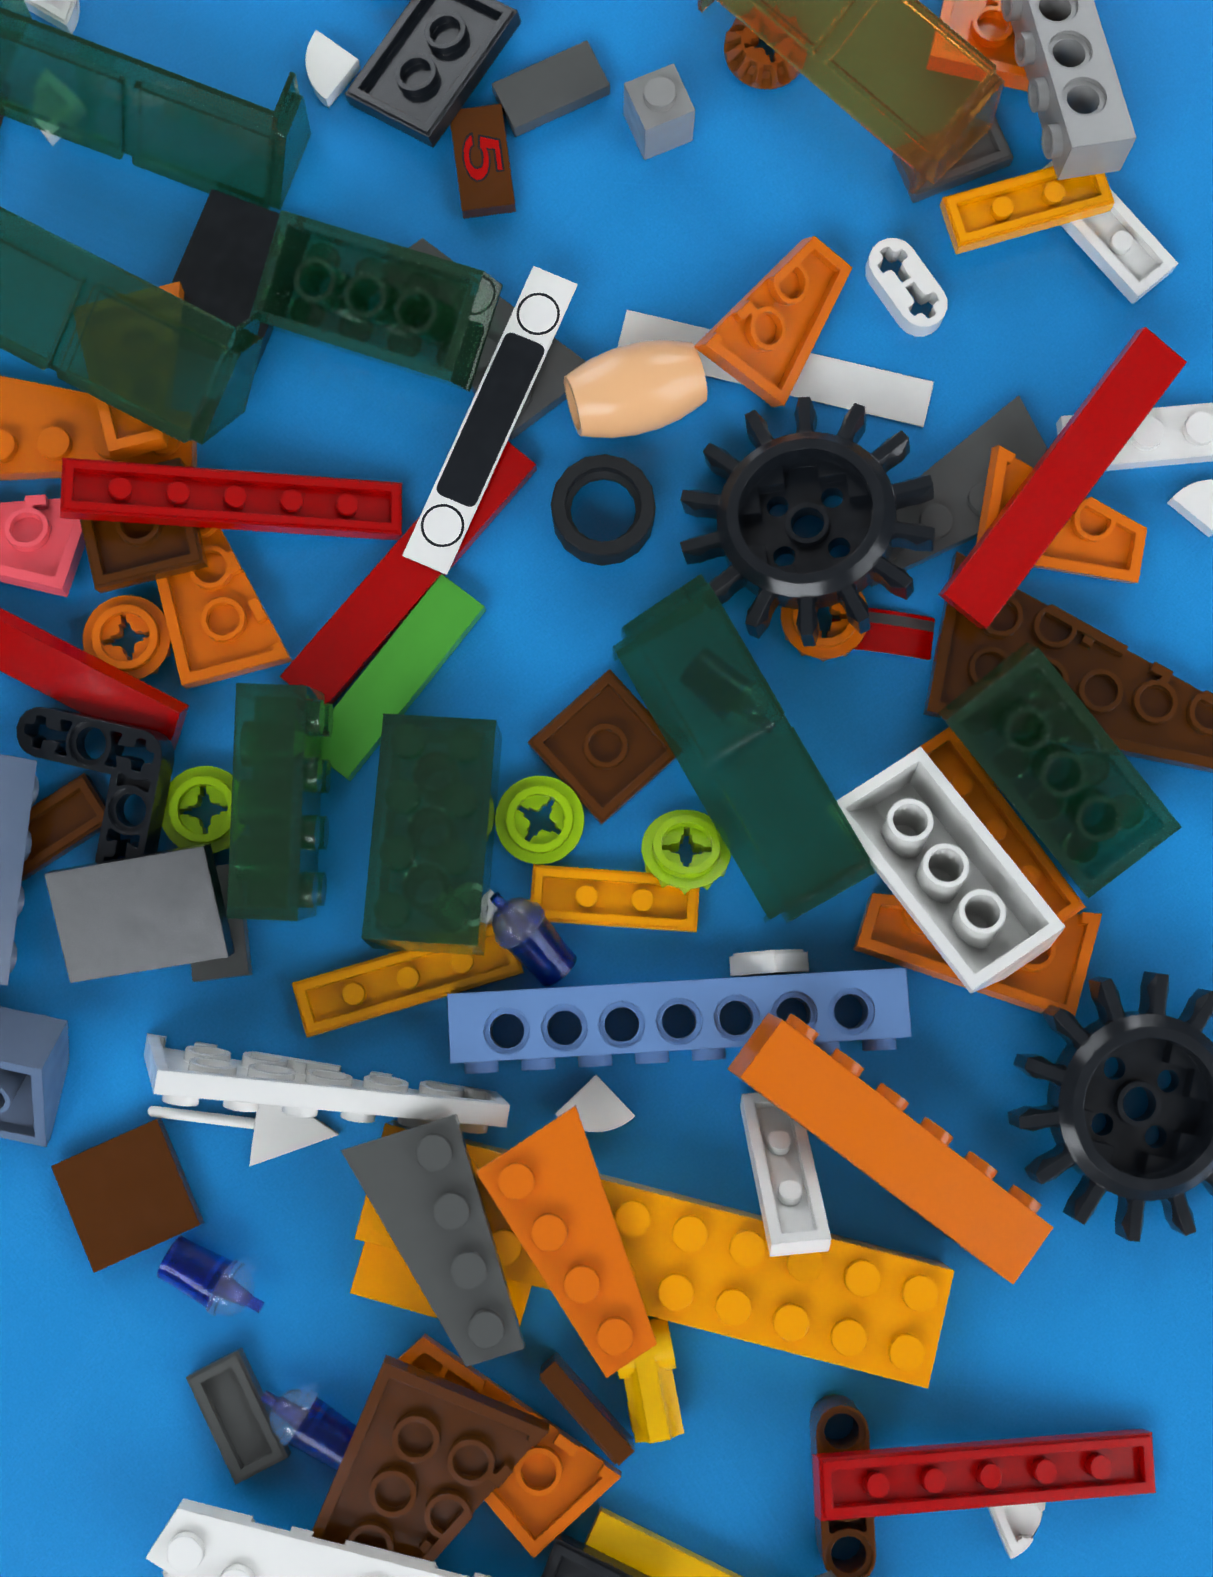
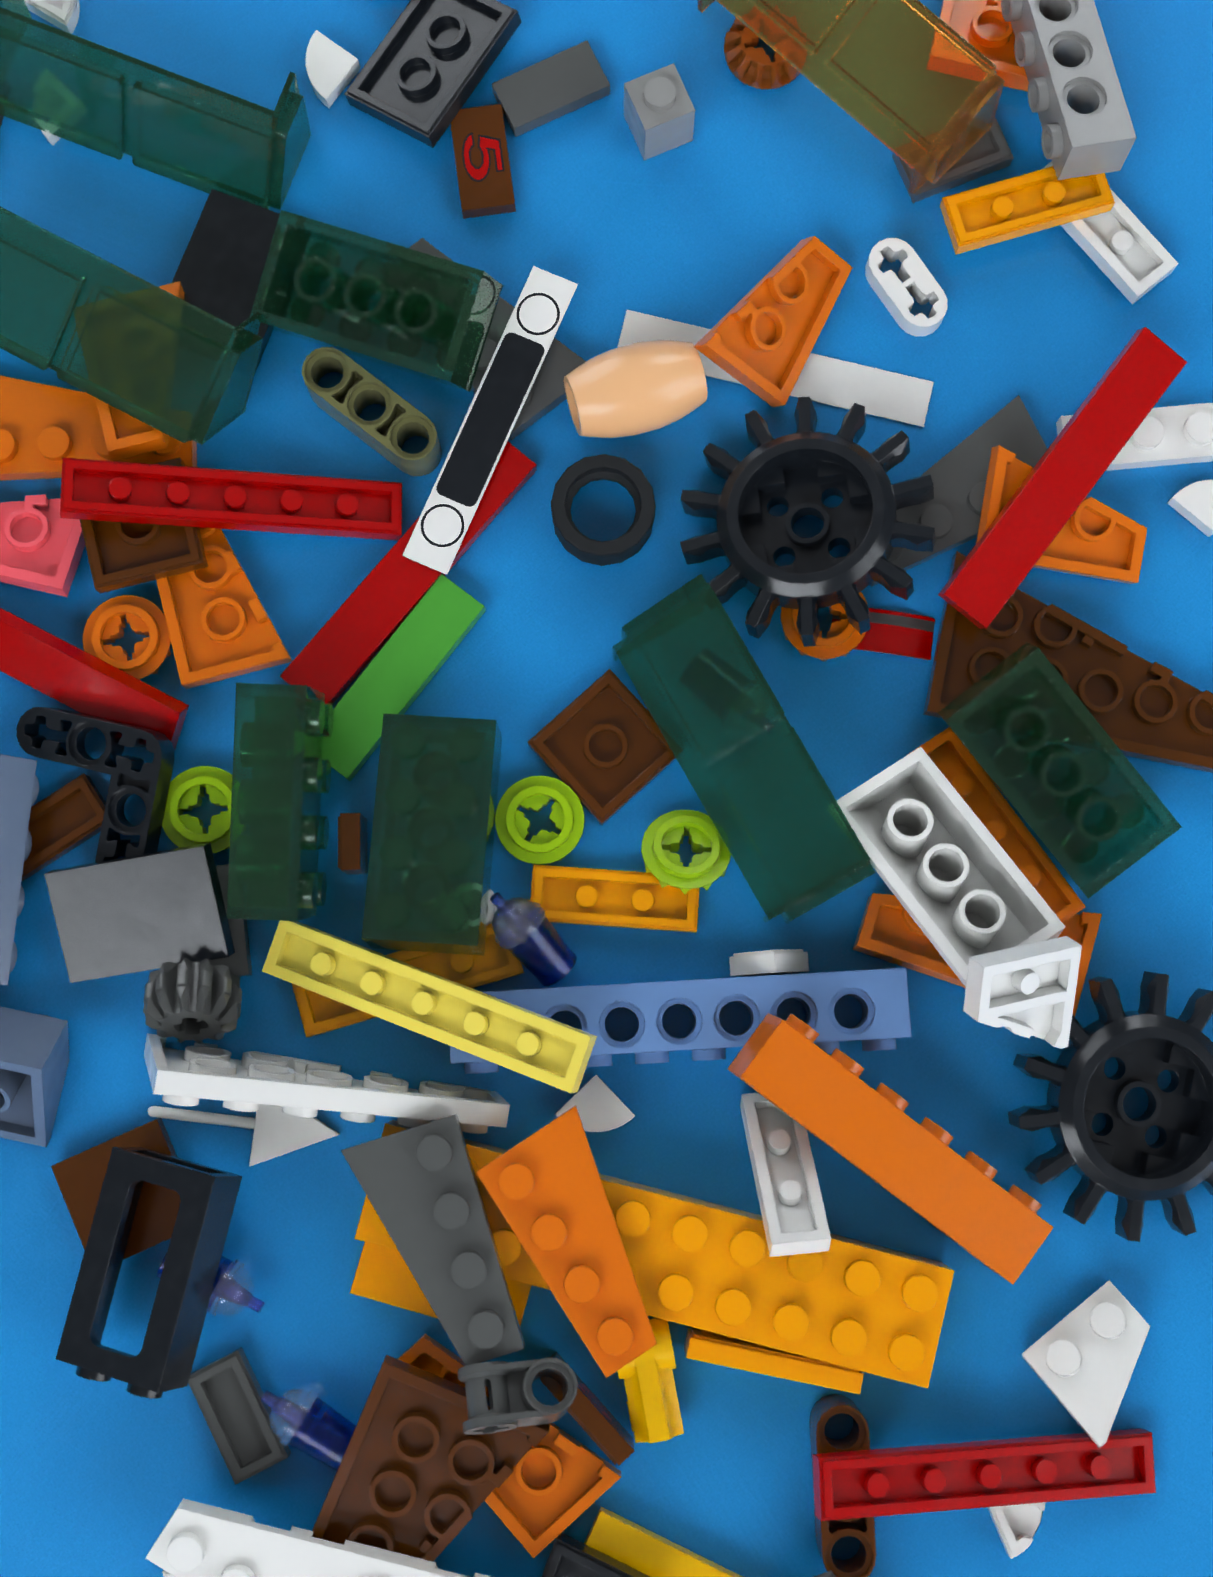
none -> black piece [56,1147,242,1399]
none -> dark grey gear [143,958,242,1044]
none -> light yellow plate [262,918,597,1094]
none -> olive beam [302,347,442,476]
none -> reddish brown tile [338,813,368,875]
none -> dark grey piece [458,1358,578,1435]
none -> light orange tile [684,1327,864,1395]
none -> white wing [963,936,1082,1049]
none -> white wing [1022,1280,1150,1449]

